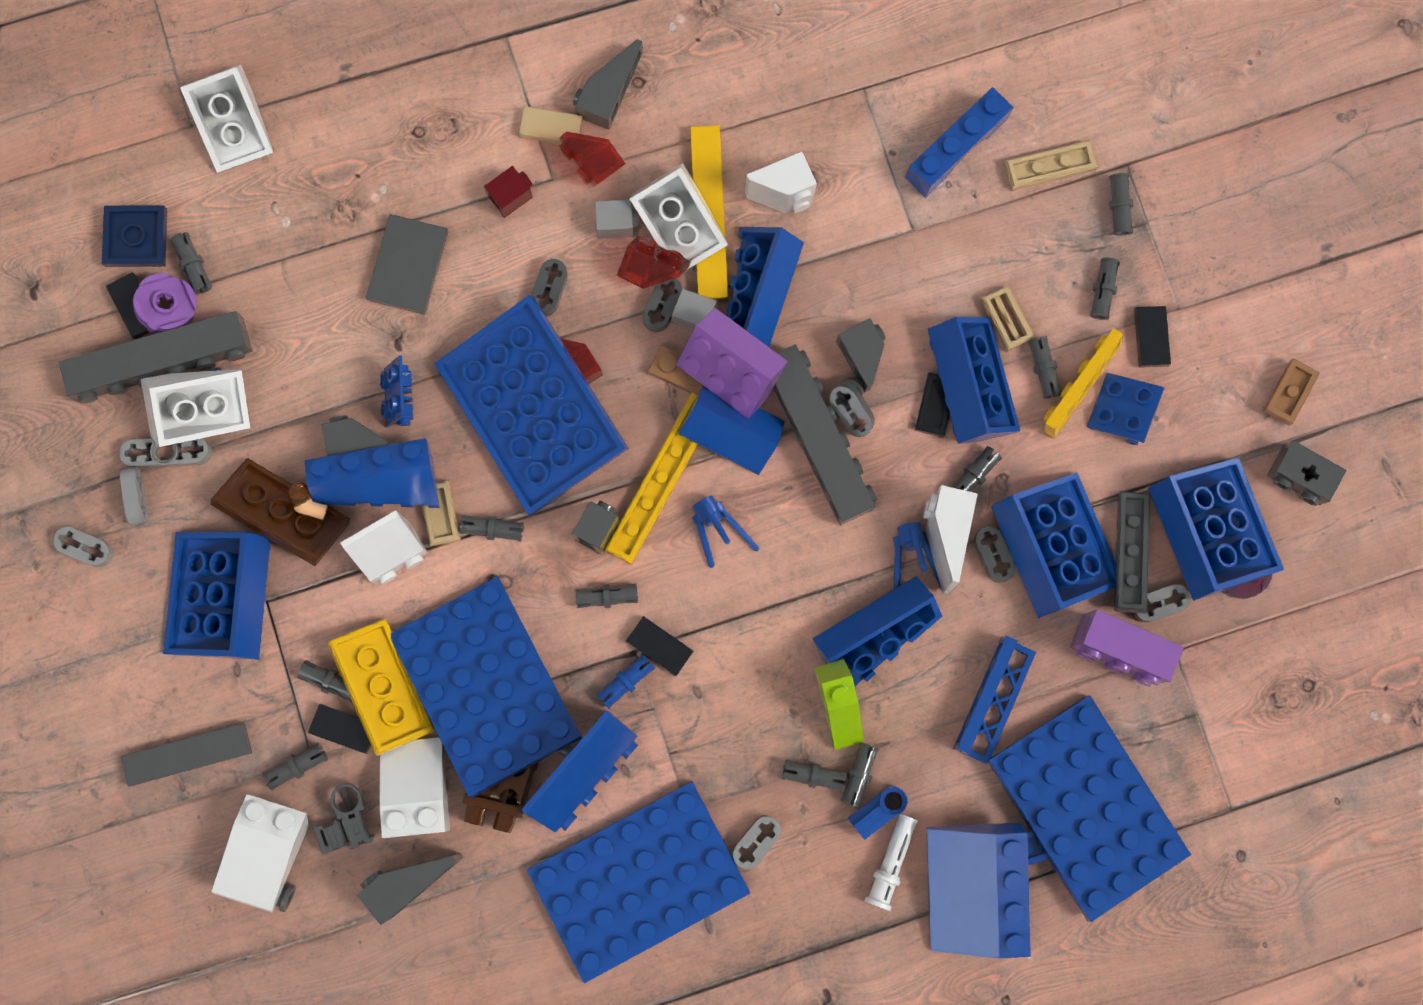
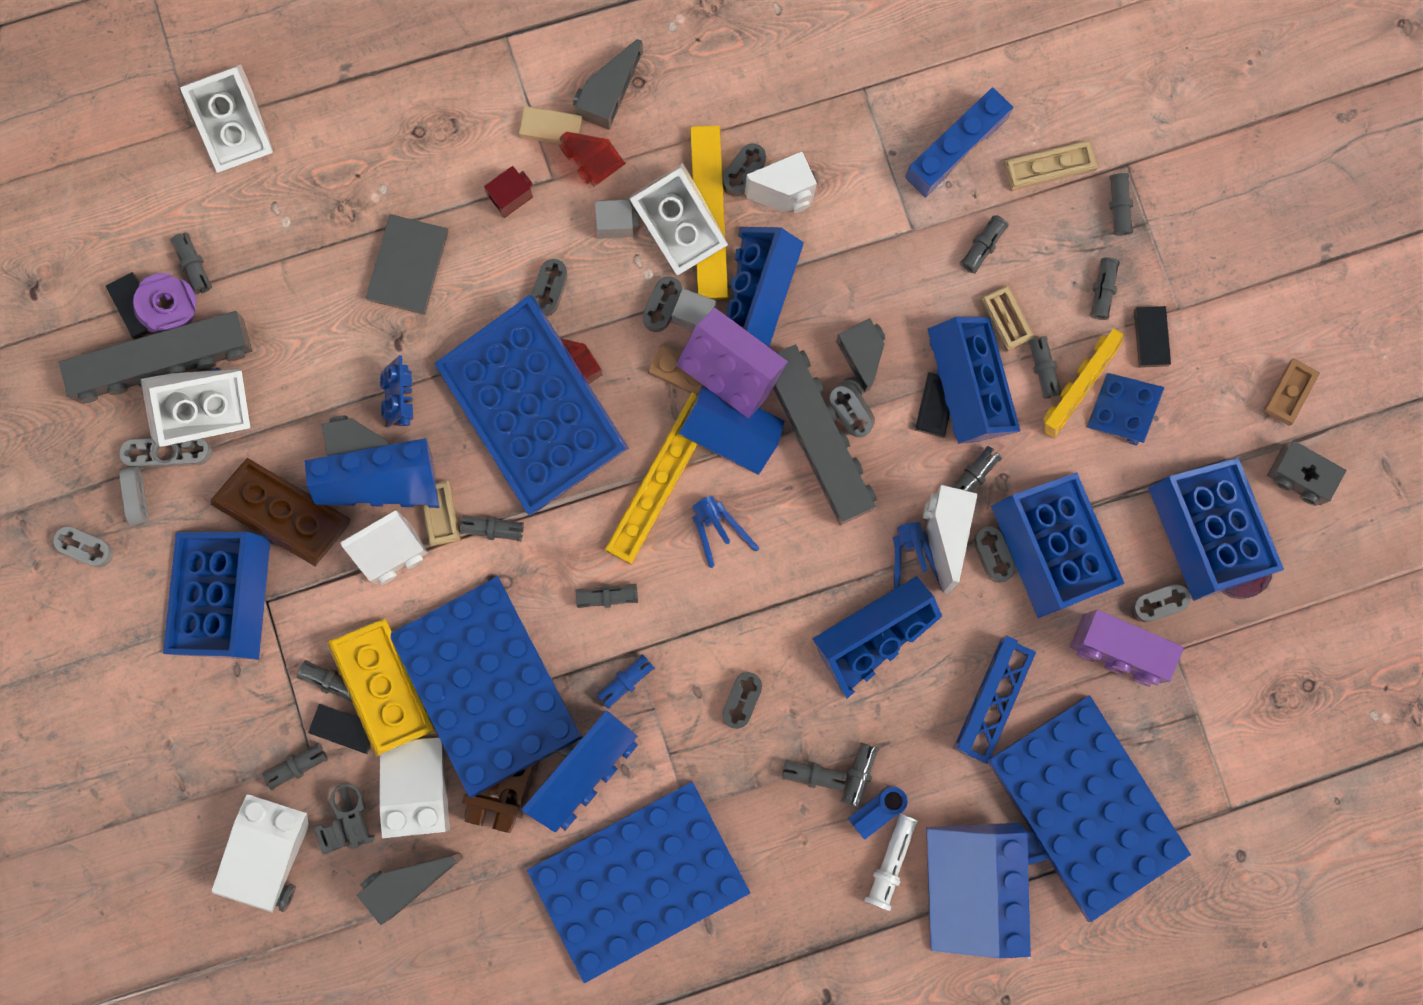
dark blue plate [102,205,167,267] -> none
dark grey tile [121,723,252,787] -> none
arm [289,482,328,520] -> none
dark grey brick [572,500,619,555] -> none
clear red slope [617,235,691,289] -> none
black tile [626,616,694,676] -> none
light grey beam [732,816,781,869] -> none
lime slope [814,659,864,750] -> none
dark grey tile [1114,491,1150,614] -> none
none -> dark grey beam [723,143,766,197]
none -> dark grey beam [723,672,762,729]
none -> dark grey pin [960,215,1009,274]

